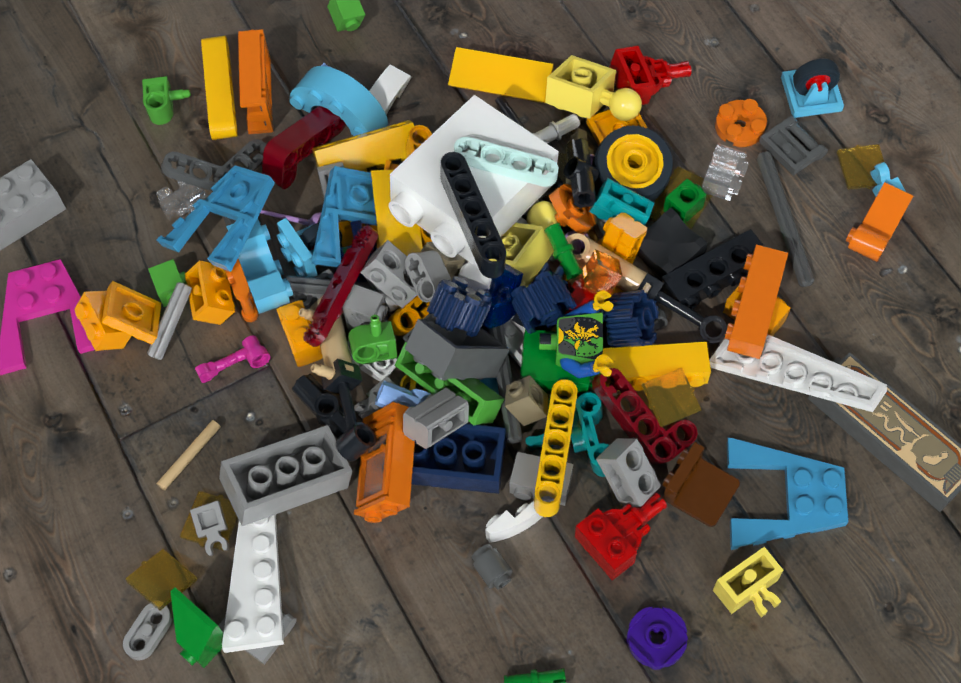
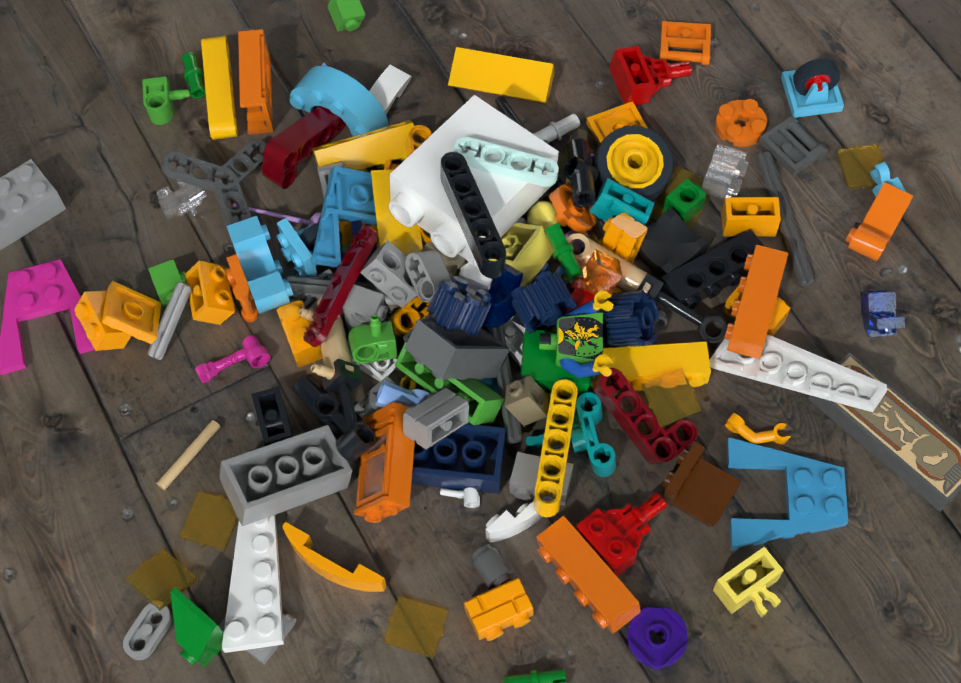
dark azure wing [157,165,275,272] -> none
light grey plate [190,501,229,556] -> none
light yellow brick [545,55,642,121] -> none
light grey brick [596,438,661,507] -> none
none -> green pin [181,52,206,99]
none -> black brick [251,386,293,446]
none -> light orange slope [282,522,387,592]
none -> clear yellow piece [384,596,448,659]
none -> white hand [440,487,480,508]
none -> light orange brick [464,578,533,641]
none -> orange brick [536,516,641,634]
none -> orange plate [659,21,711,66]
none -> light orange brick [721,197,781,237]
none -> light orange arm [725,413,791,444]
none -> clear blue brick [860,290,905,337]

